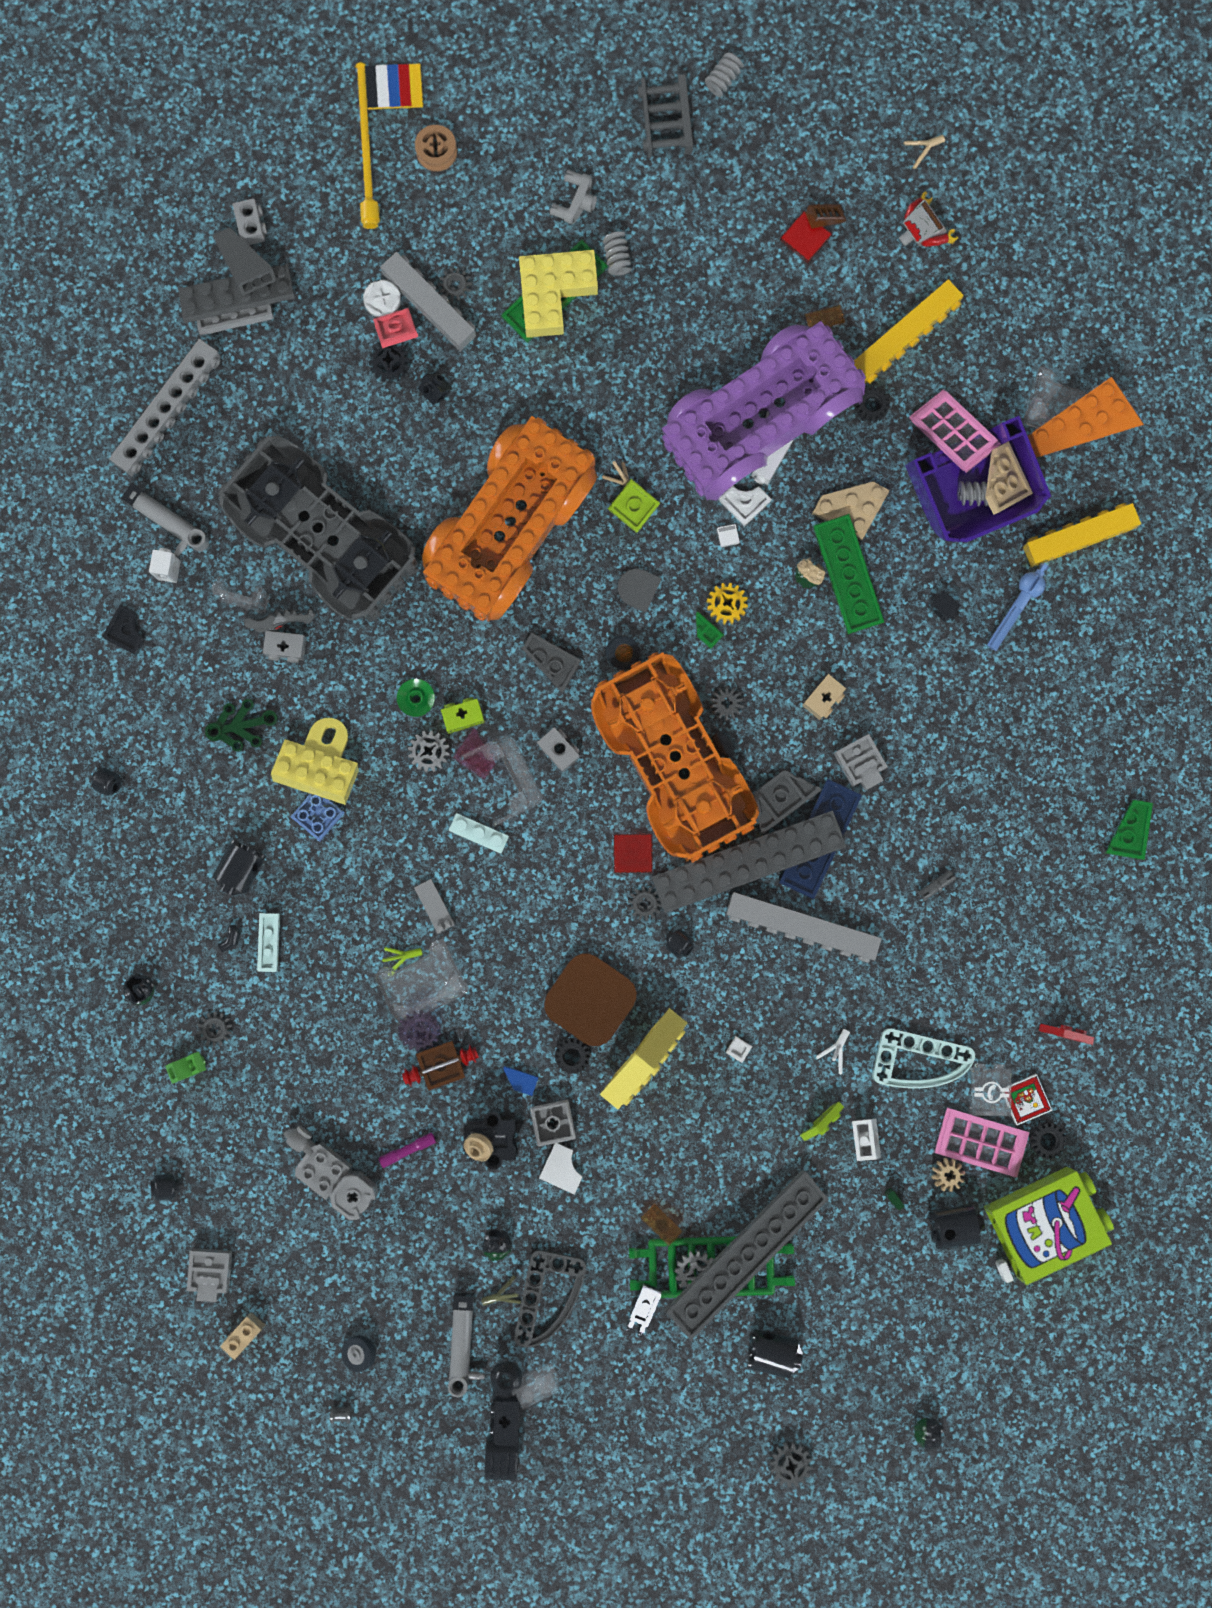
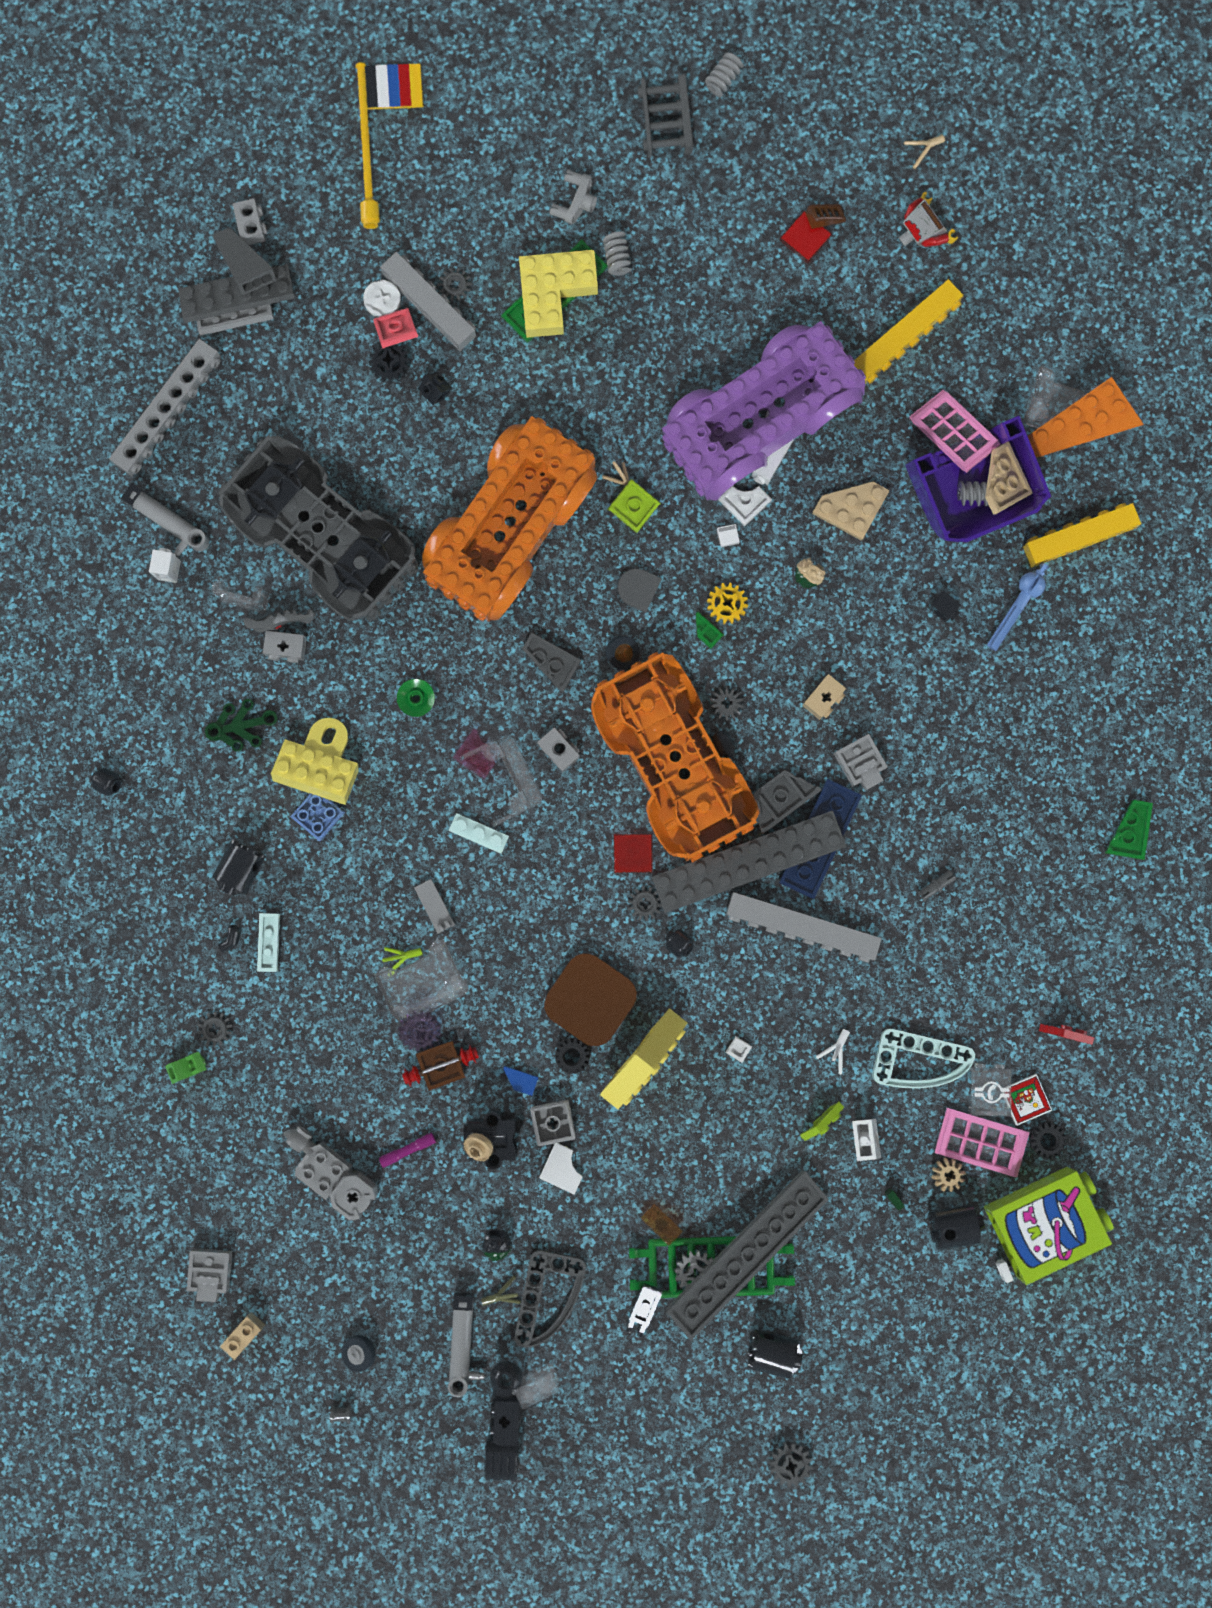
black tile [102,604,146,656] -> none
black piece [123,974,155,1005] -> none
black head [150,1174,179,1201] -> none
light grey gear [408,731,450,773] -> none
medium nougat wheel [415,125,457,172] -> none
lime brick [441,697,485,734] -> none
clear orange tile [805,304,845,327] -> none
green tile [813,514,884,635] -> none
black tyre [854,386,890,423] -> none
black piece [914,1417,943,1450] -> none

